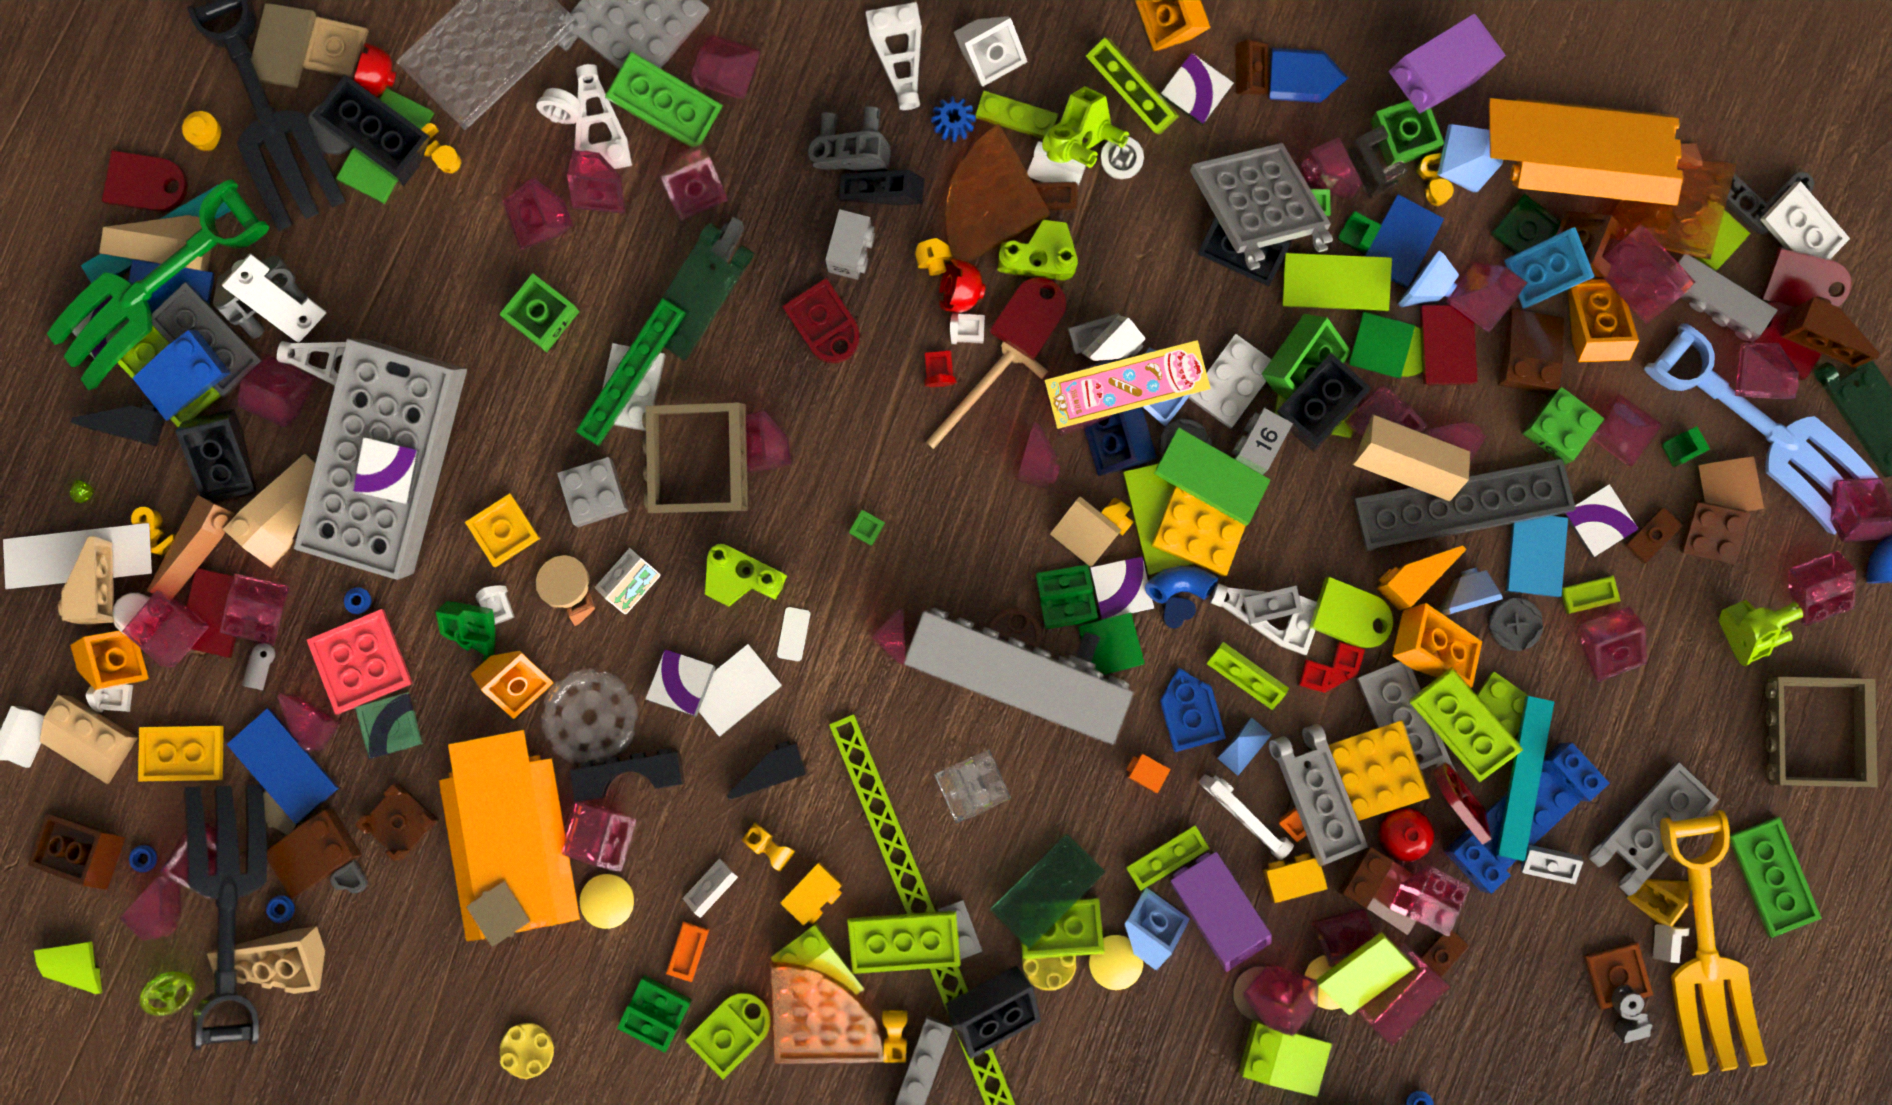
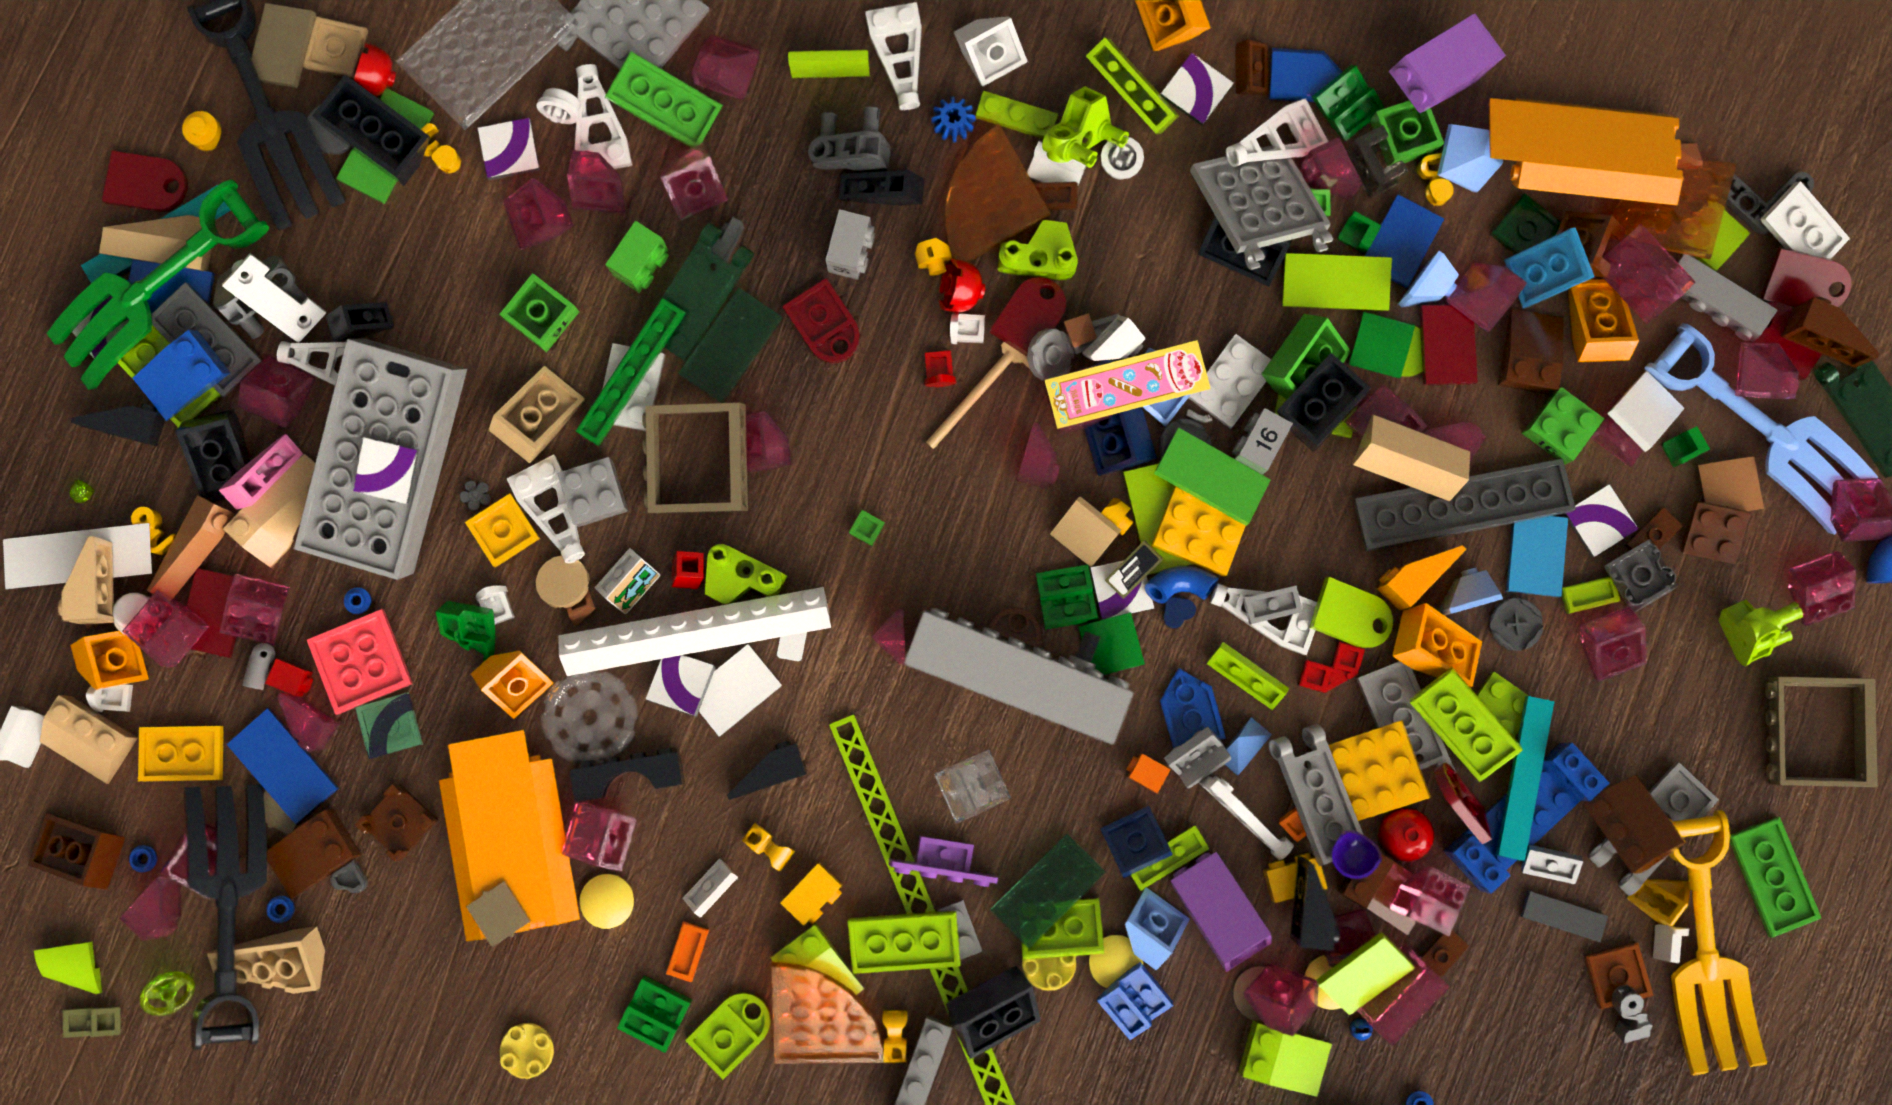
none -> olive slope [63,1007,121,1038]
none -> bright pink slope [219,434,303,510]
none -> red brick [265,659,313,697]
none -> black slope [326,302,394,341]
none -> dark grey plant [460,481,491,511]
none -> tile [478,118,540,180]
none -> tan slope [489,366,585,463]
none -> white plate [507,455,585,563]
none -> white brick [558,587,831,676]
none -> bright green brick [605,221,669,293]
none -> red brick [671,551,704,589]
none -> clear green plate [678,288,783,403]
none -> lime tile [788,50,870,78]
none -> medium lavender bracket [888,836,998,887]
none -> light grey tile [1027,329,1074,381]
none -> nougat slope [1064,313,1097,348]
none -> slope [1097,962,1173,1040]
none -> dark blue plate [1100,806,1173,878]
none -> slope [1105,540,1164,599]
none -> light grey bracket [1164,727,1231,789]
none -> white leg [1186,409,1212,423]
none -> white plate [1226,98,1329,167]
none -> black slope [1290,856,1339,950]
none -> green slope [1312,65,1385,141]
none -> dark purple helmet [1332,830,1382,879]
none -> blue hinge [1350,1018,1373,1041]
none -> dark grey tile [1520,891,1608,942]
none -> reddish brown slope [1584,775,1686,874]
none -> flat silver slope [1604,539,1678,614]
none -> white tile [1607,371,1684,452]

